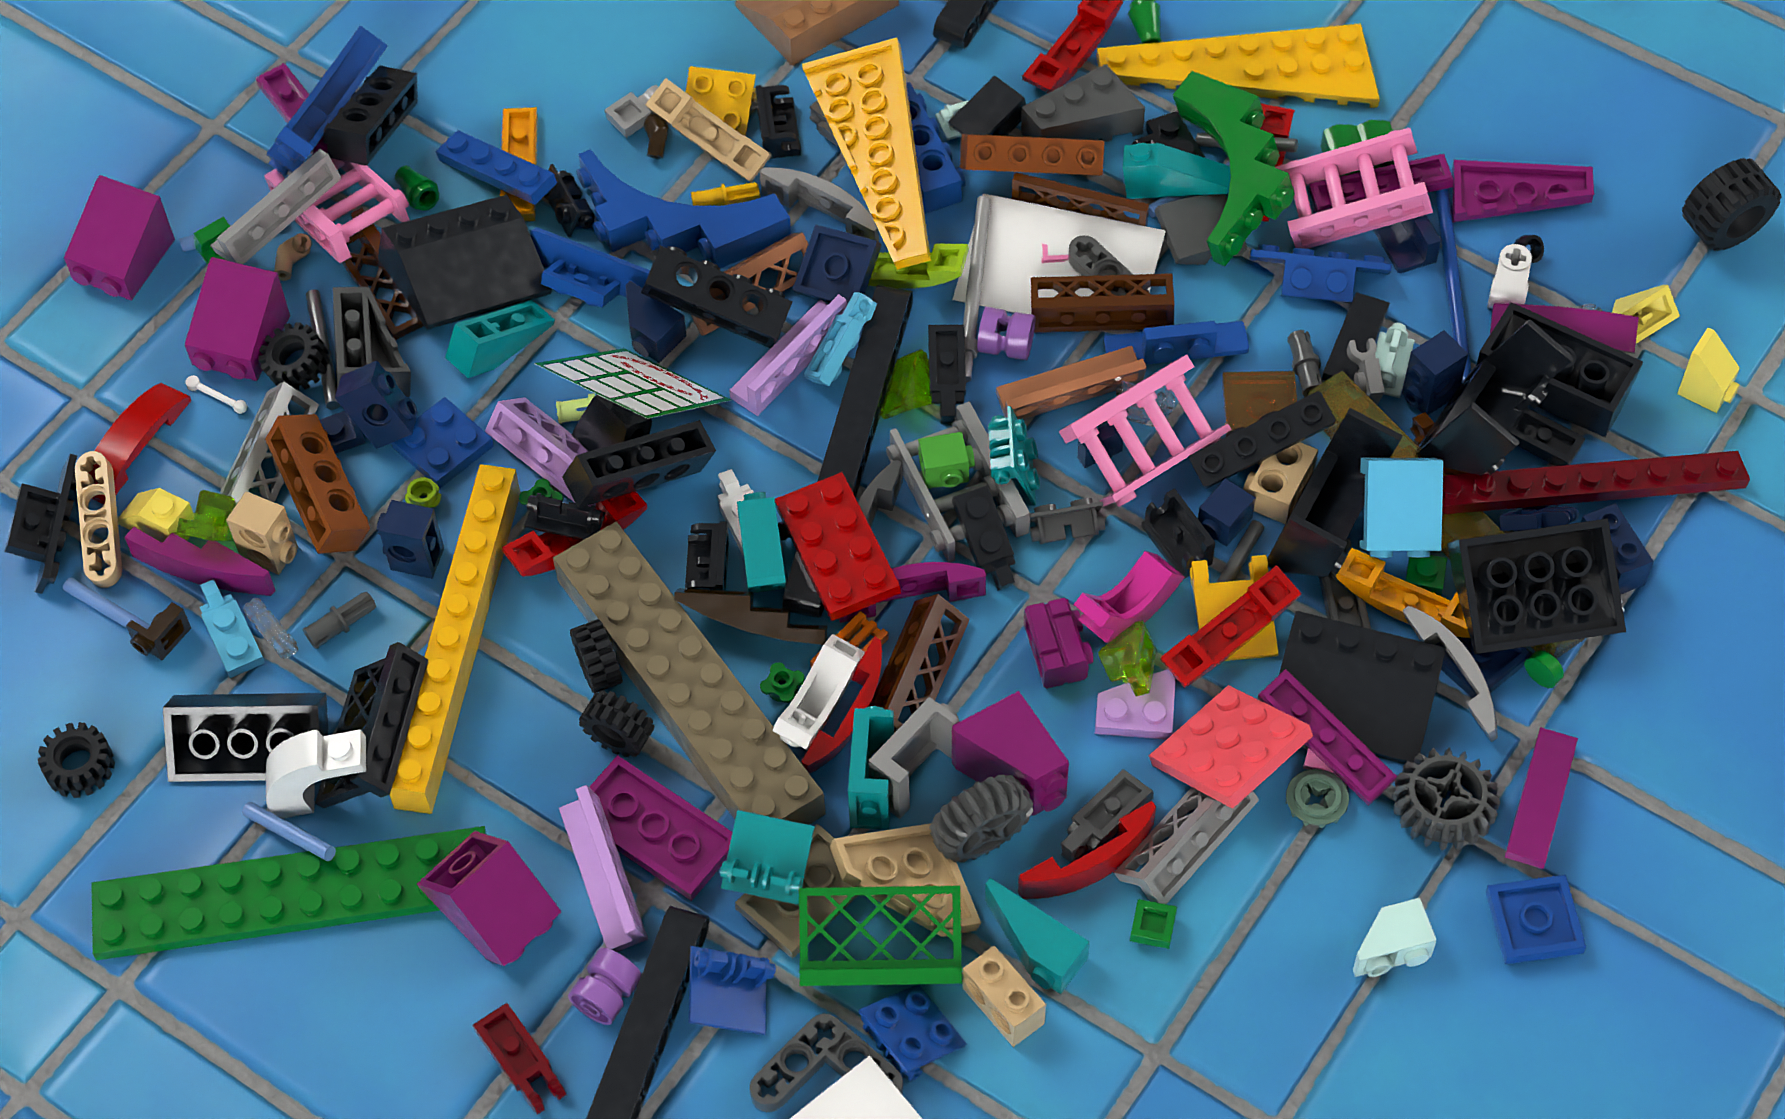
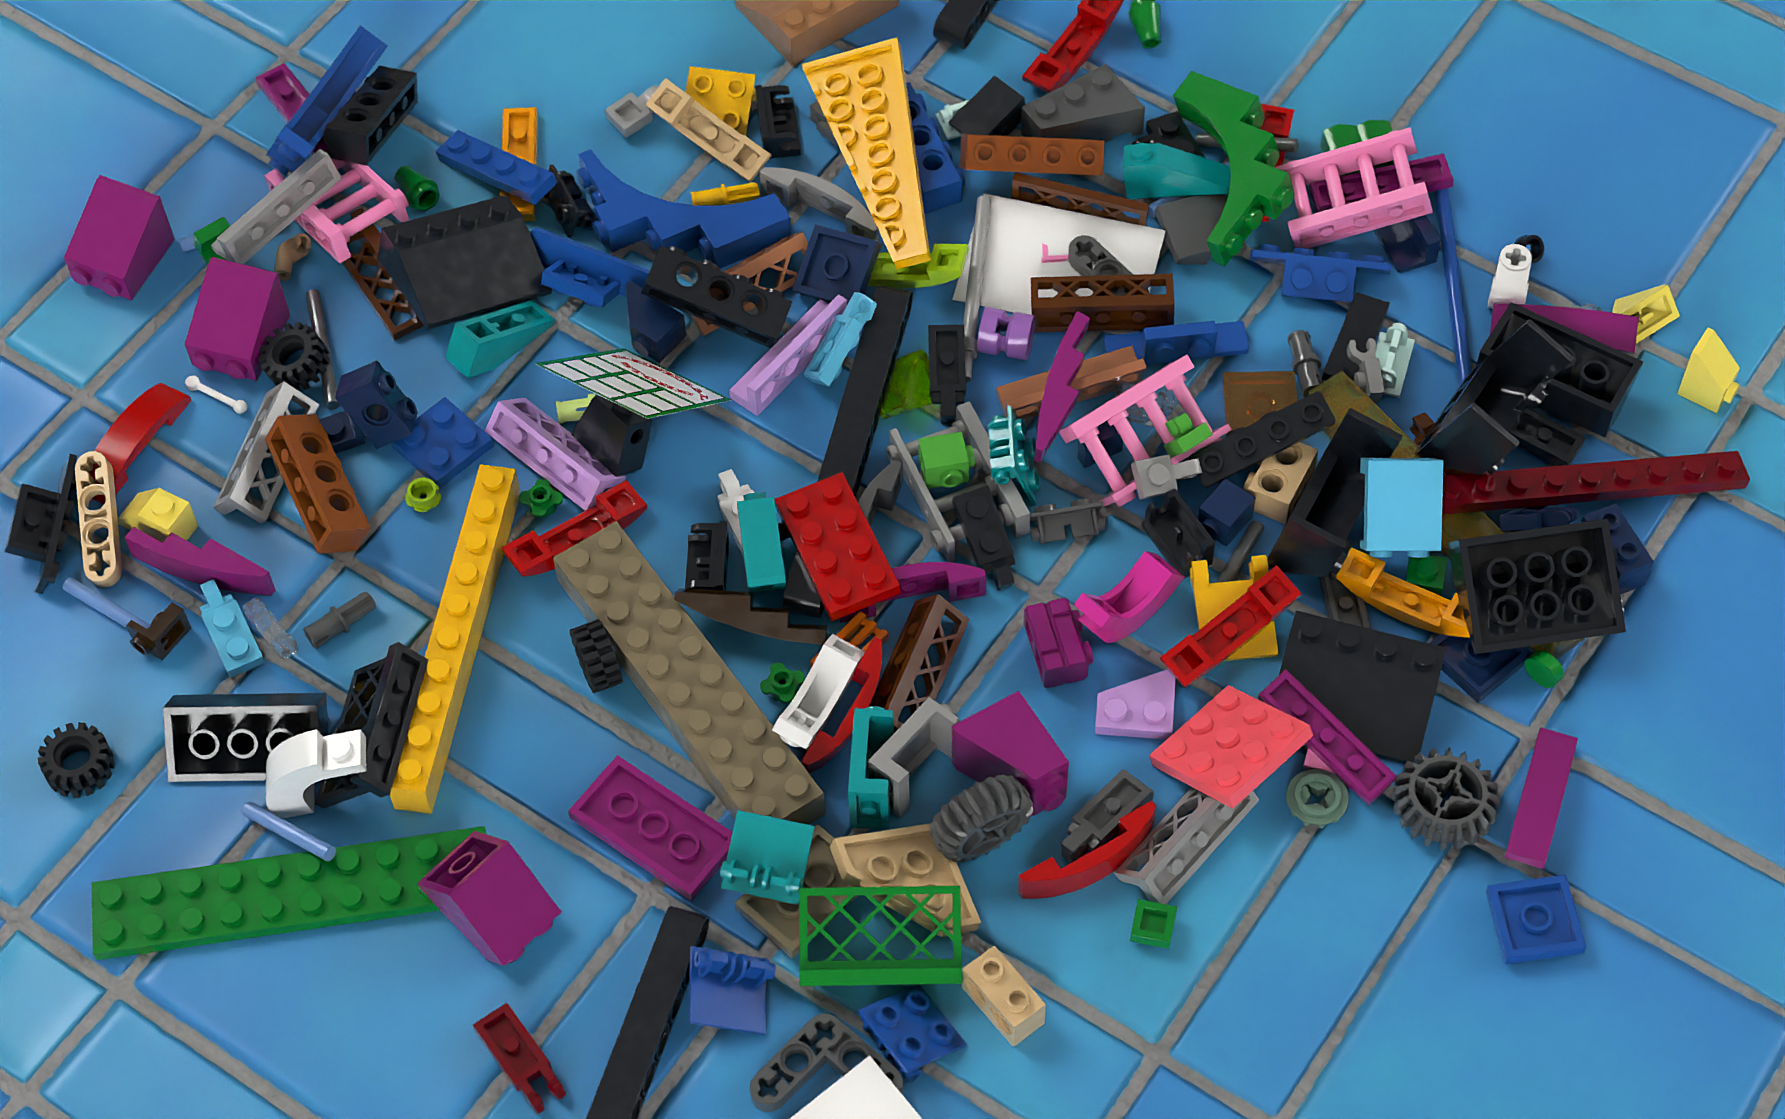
clear neon green slope [176,490,236,541] -> none
tan brick [226,491,298,575] -> none
dark grey wedge [333,287,411,397] -> none
dark blue brick [377,500,444,579] -> none
black hinge [524,493,606,540] -> none
lavender fence [559,785,648,952] -> none
black brick [562,420,716,508] -> none
medium lavender wheel [568,948,642,1025] -> none
black tyre [579,690,655,757] -> none
dark brown arm [644,114,669,159] -> none
teal slope [985,878,1089,994] -> none
yellow wing [1097,24,1380,108] -> none
clear neon green slope [1098,620,1157,696] -> none
light aqua slope [1353,898,1437,977] -> none
dark blue brick [1402,330,1468,415] -> none
light grey slope [1402,606,1498,742] -> none
magenta wing [1452,160,1594,222] -> none
black tyre [1682,158,1782,251] -> none
none -> magenta slope [1034,311,1090,463]
none -> light grey plate [1131,454,1202,500]
none -> bright green tile [1163,413,1213,458]

